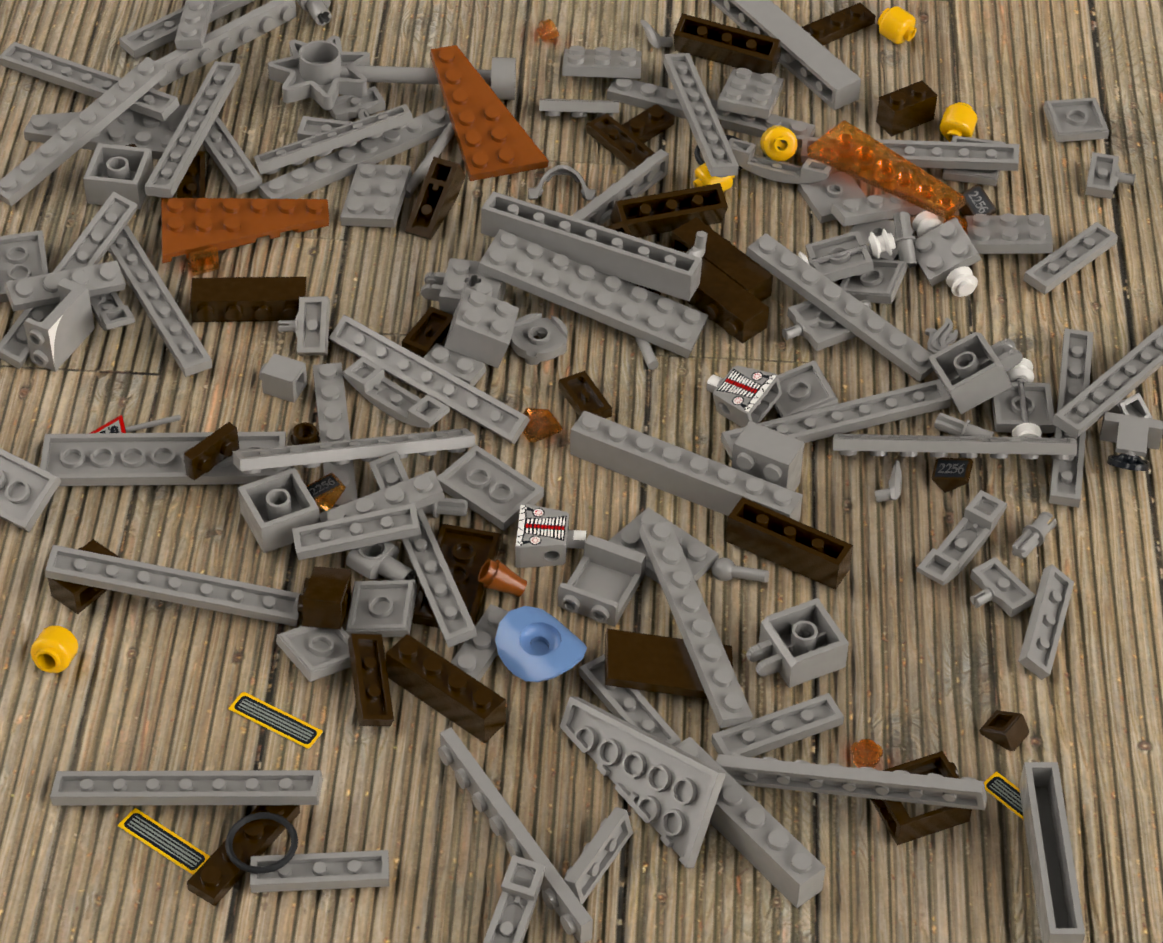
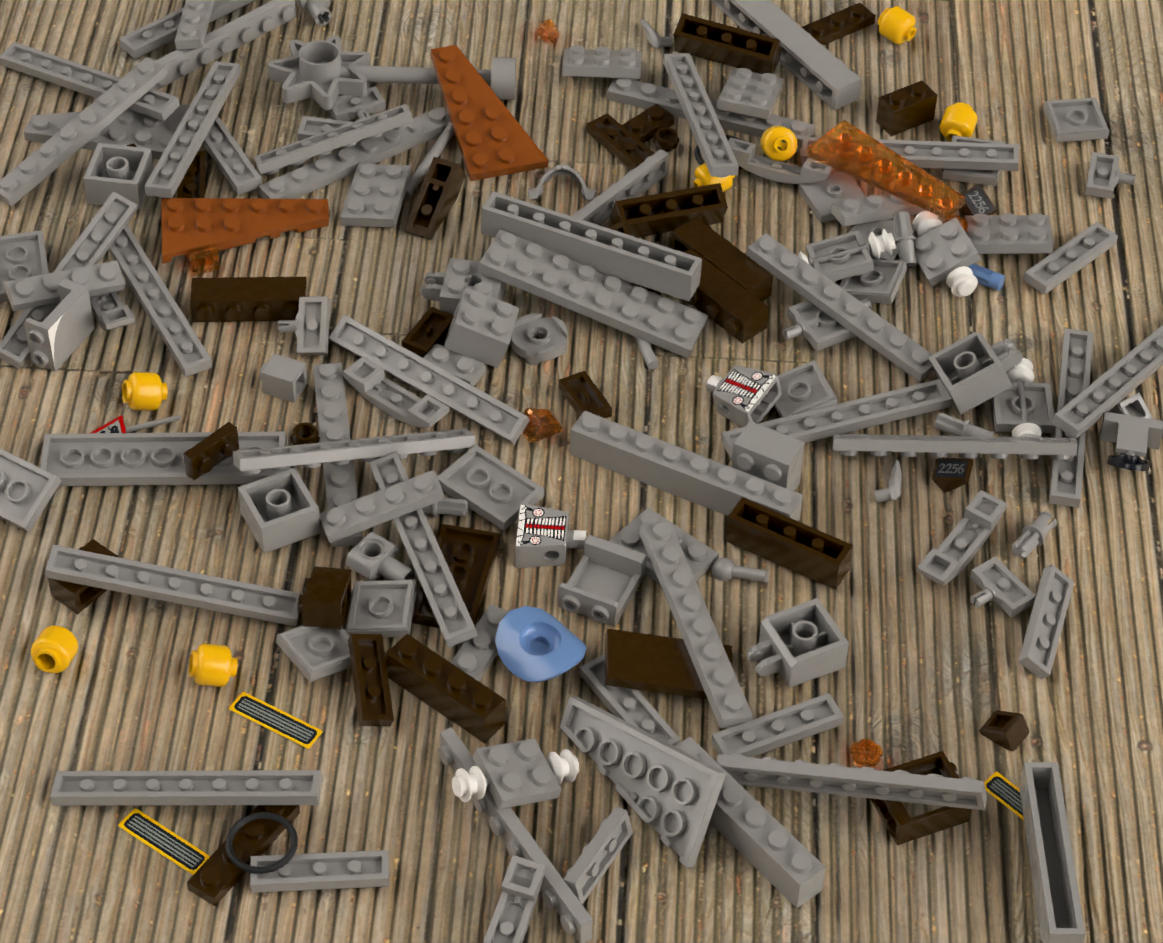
light grey plate [292,503,421,561] -> none
slope [306,473,346,511] -> none
dark orange cone [478,559,527,597] -> none
light grey plate [539,98,619,118] -> none
light grey bar [686,231,708,258] -> none
light grey piece [925,318,958,354] -> none
none -> yellow head [122,372,168,411]
none -> yellow head [188,643,238,687]
none -> light grey plate [452,738,579,809]
none -> dark brown plate [653,127,680,152]
none -> medium blue piece [969,264,1005,291]

